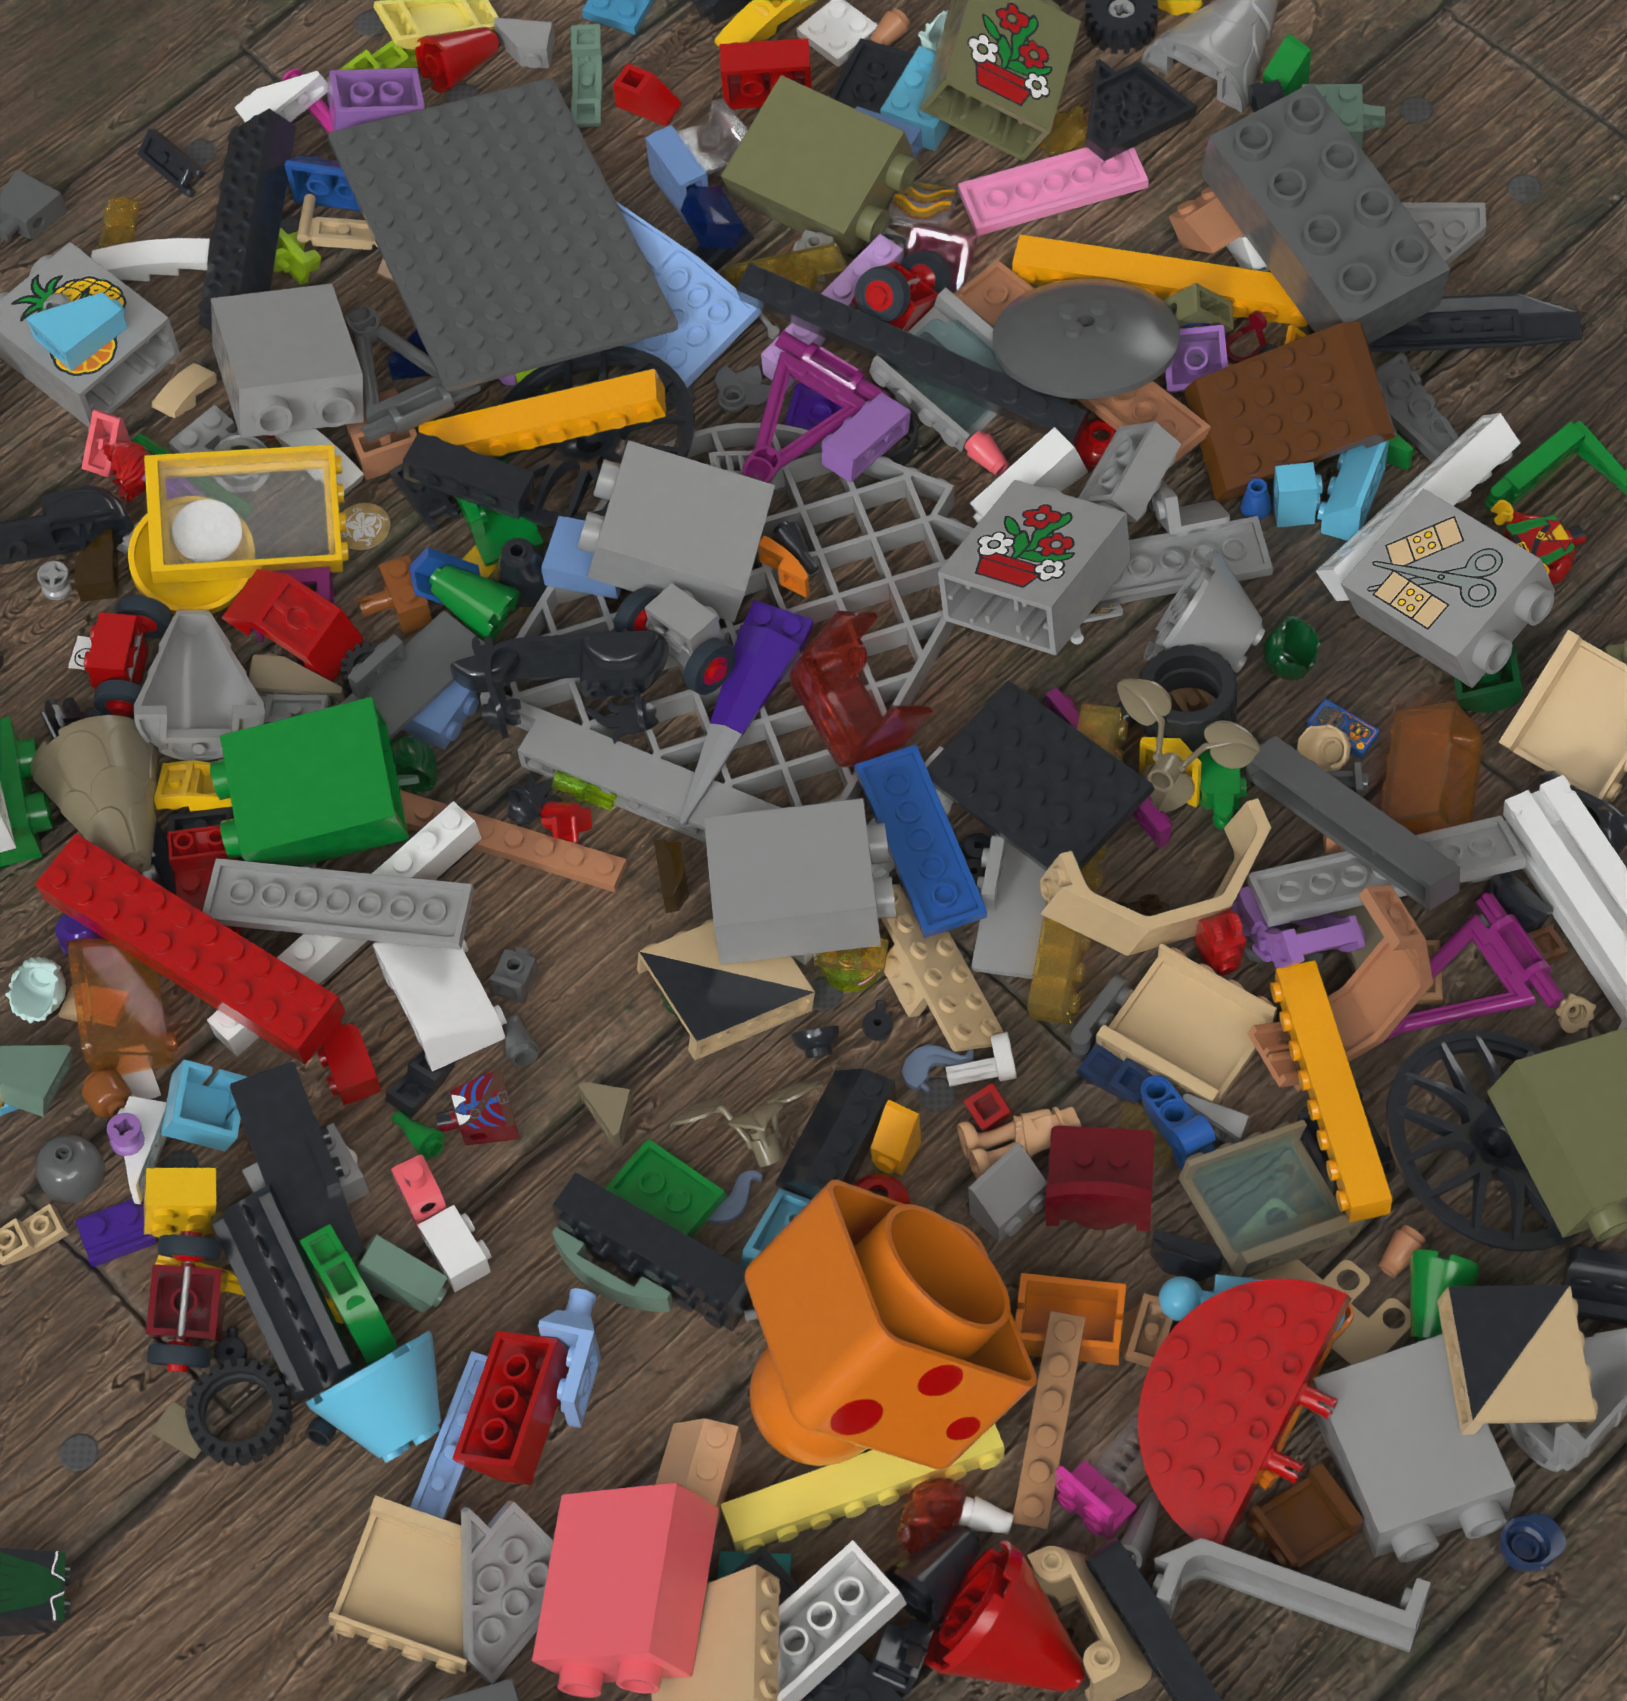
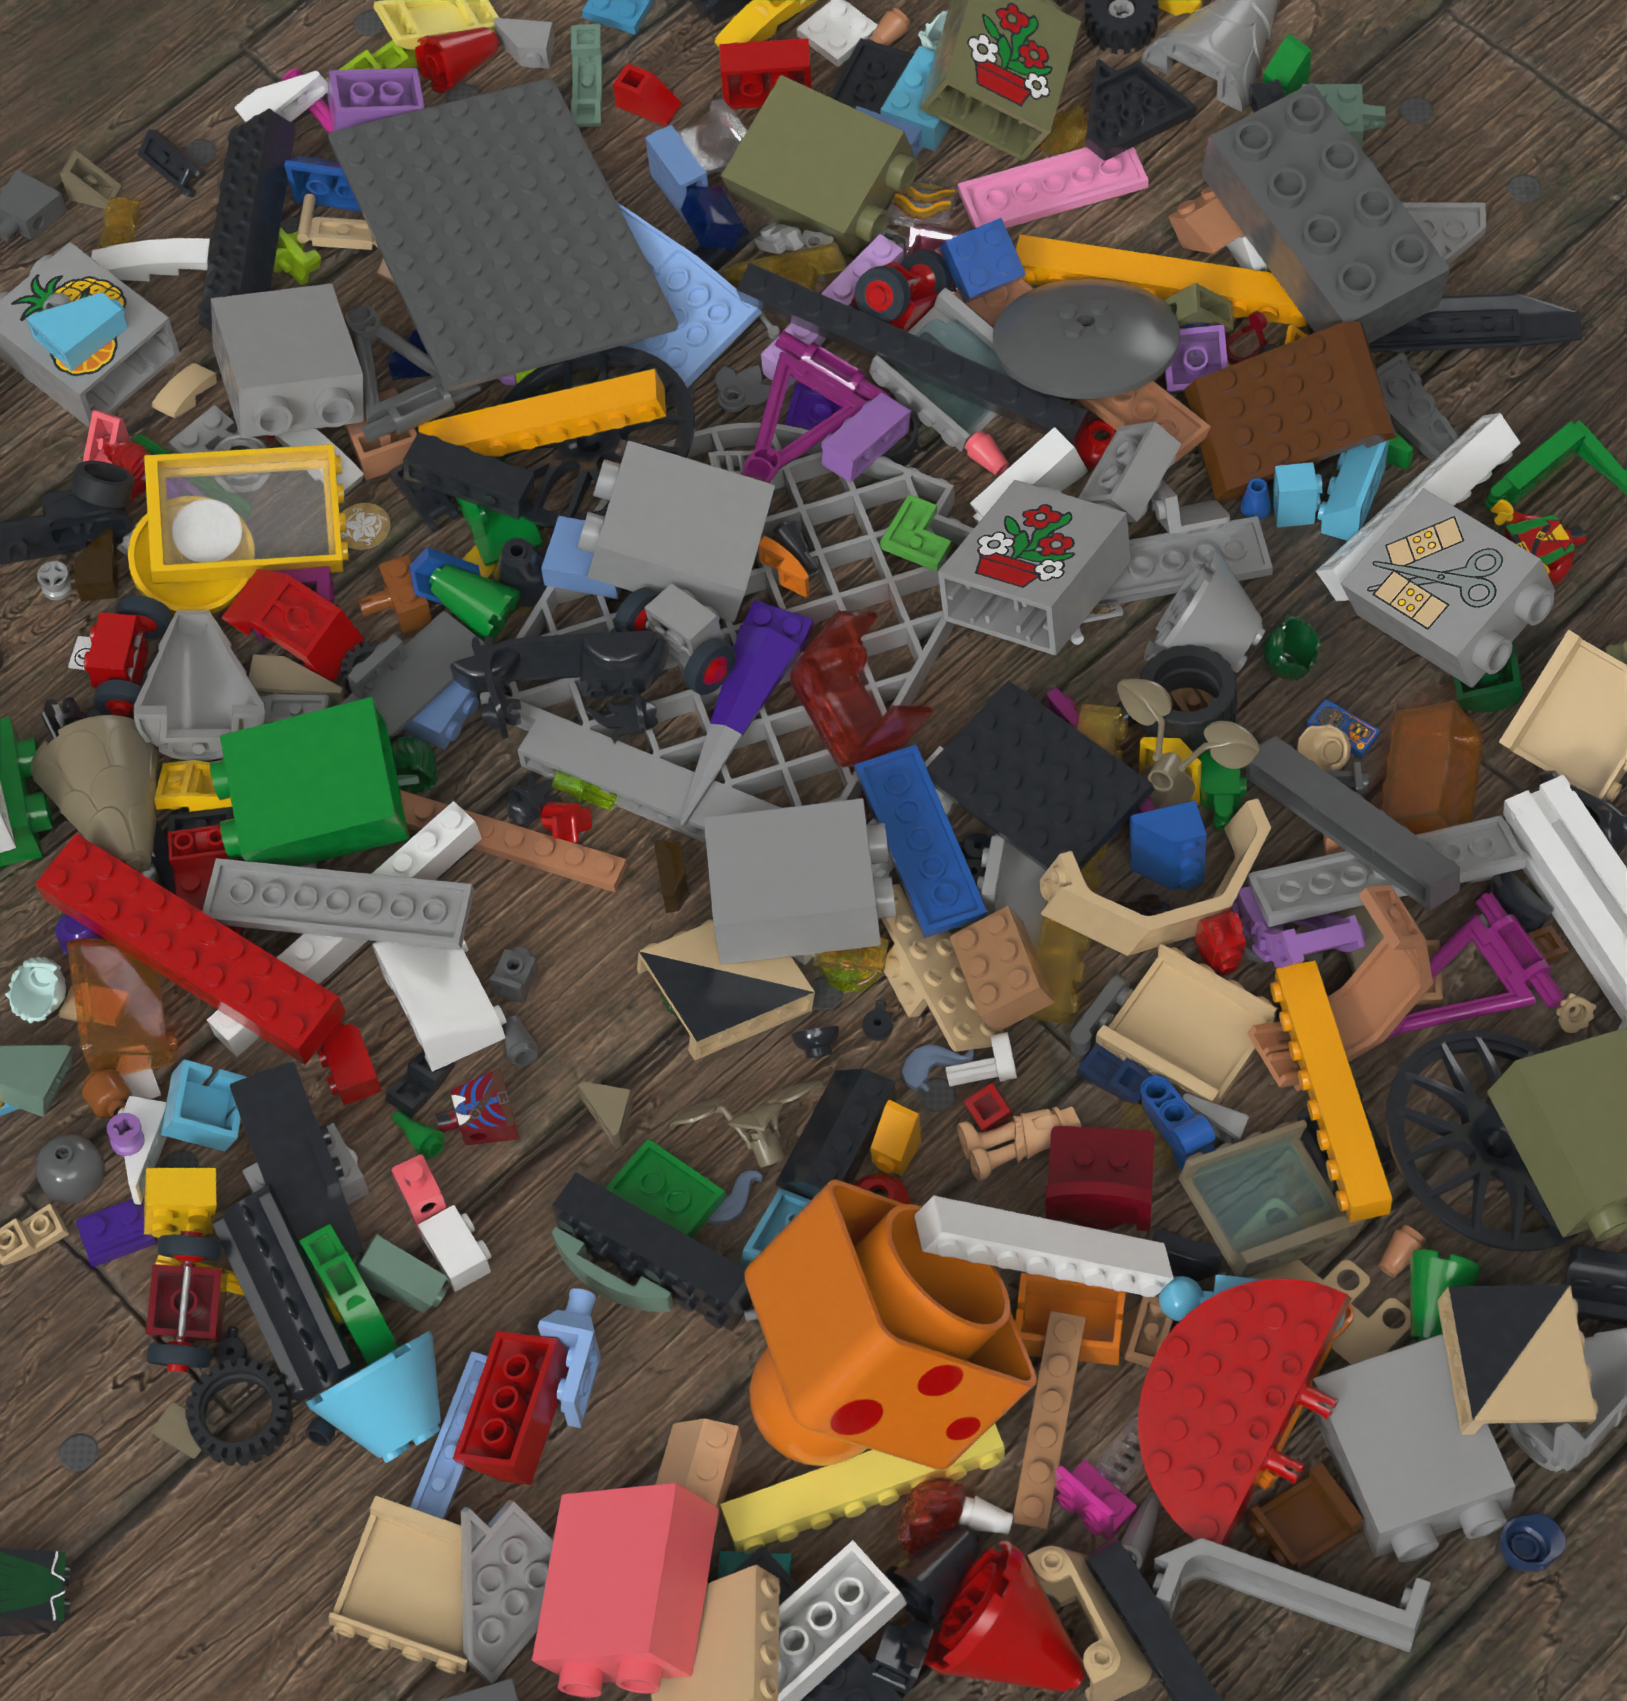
light grey slope [968,1142,1048,1242] -> none
none -> dark tan slope [60,150,122,209]
none -> black tyre [71,461,135,508]
none -> light grey hinge [754,223,804,254]
none -> bright green plate [880,494,952,572]
none -> white brick [914,1196,1174,1297]
none -> blue piece [940,218,1026,304]
none -> medium nougat brick [949,906,1055,1033]
none -> blue slope [1129,801,1207,890]

